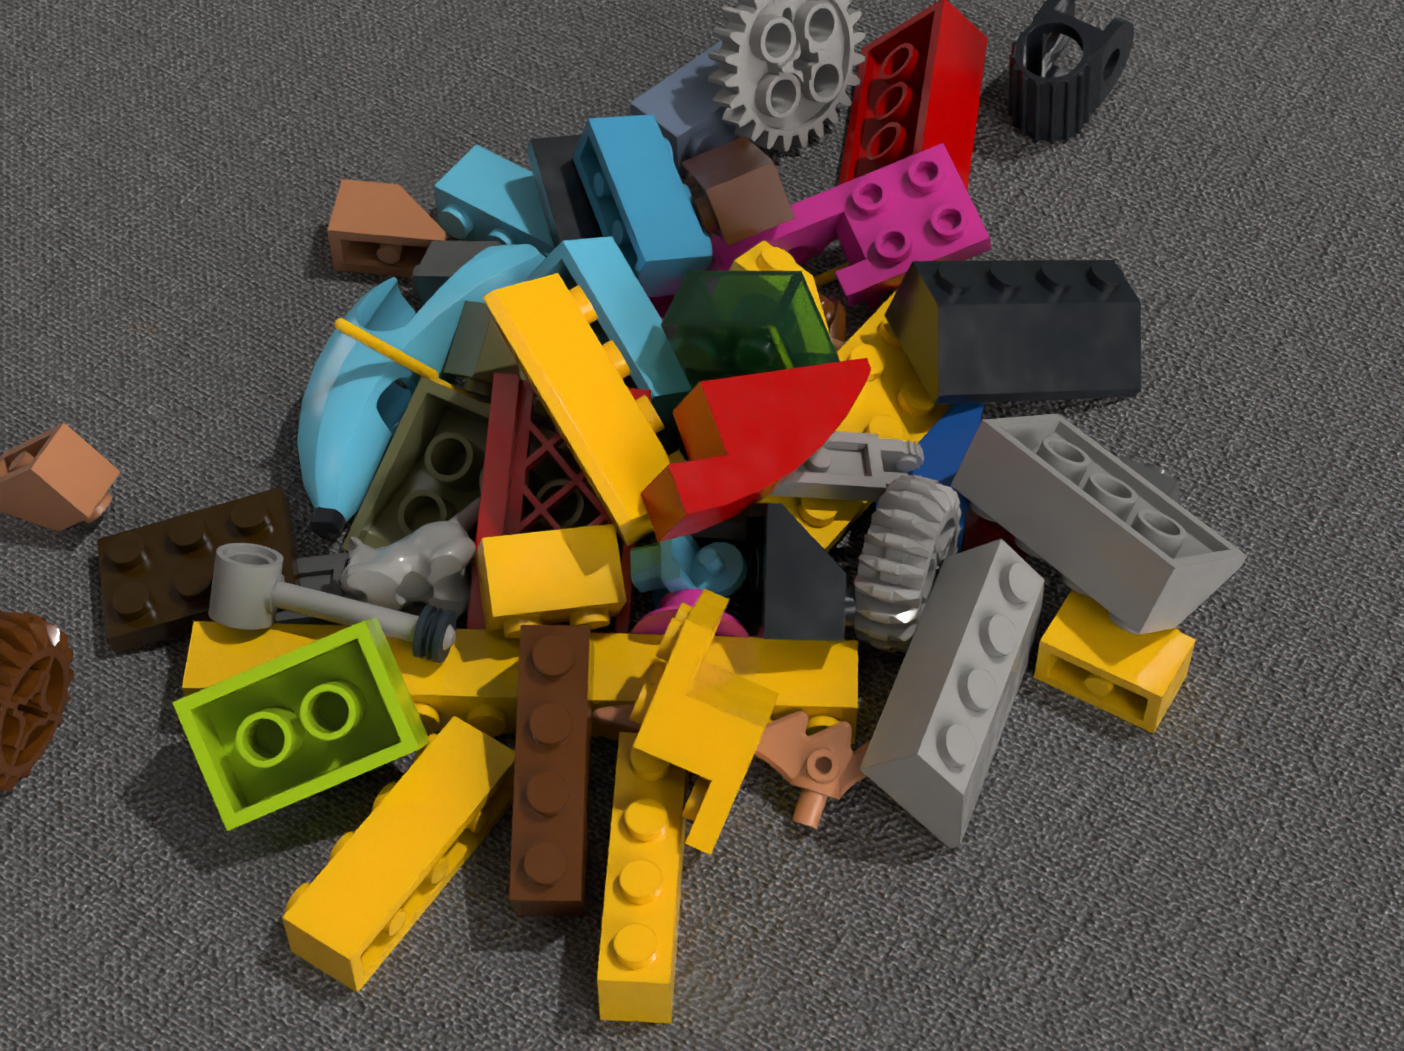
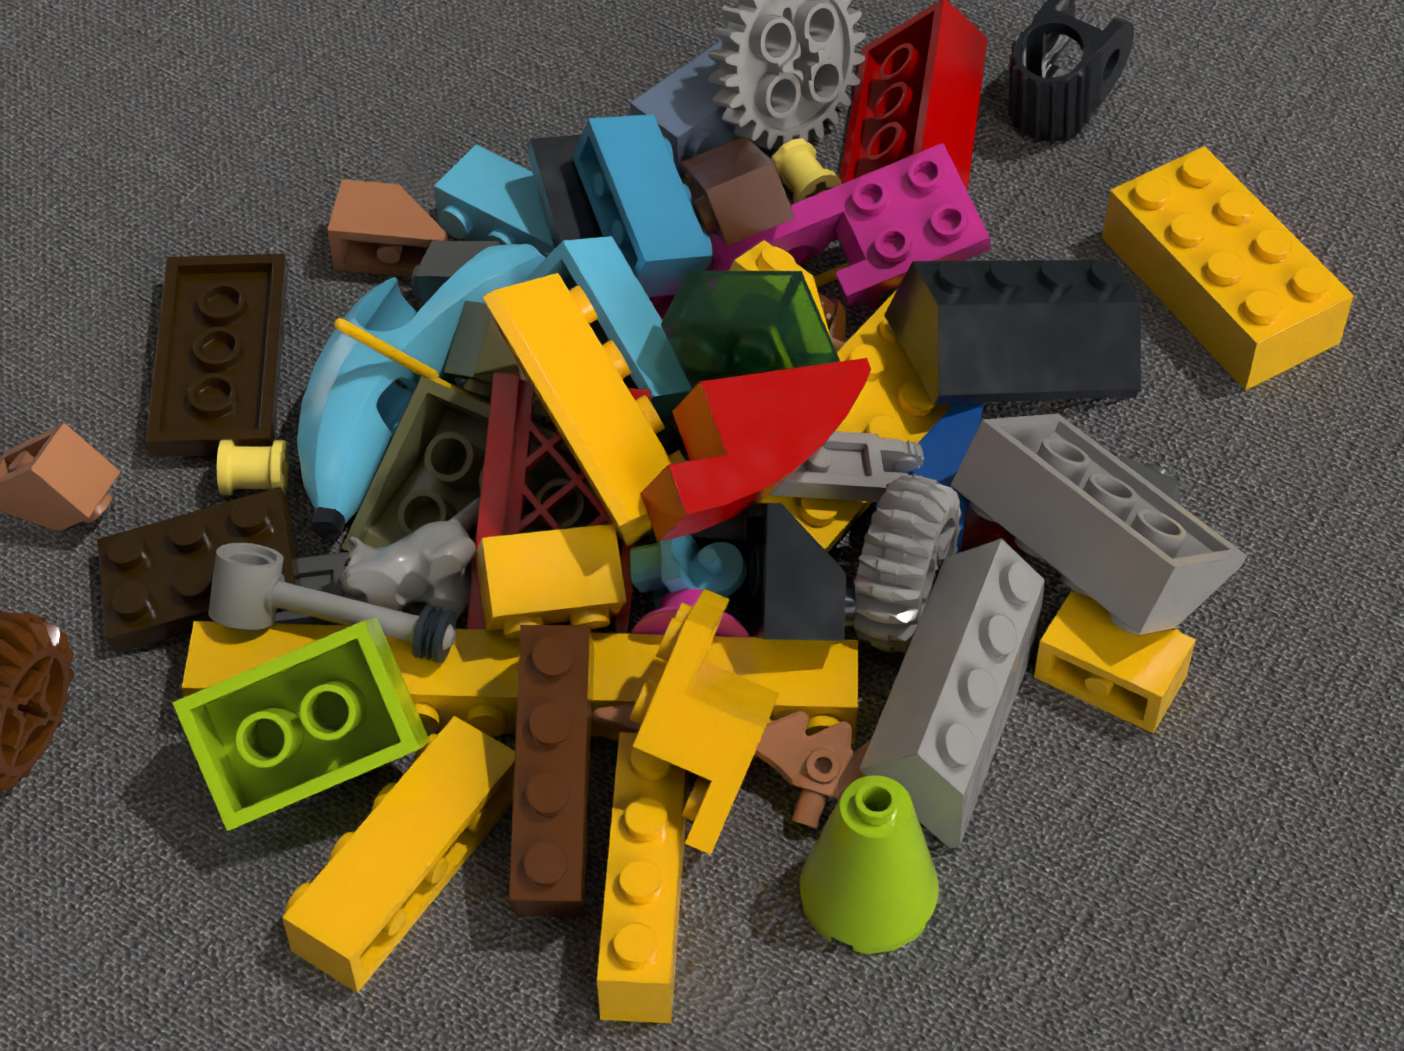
none -> dark brown plate [145,254,288,457]
none -> light yellow bush [217,440,289,496]
none -> light yellow bush [771,138,841,204]
none -> lime cone [799,775,939,954]
none -> yellow brick [1102,146,1354,391]

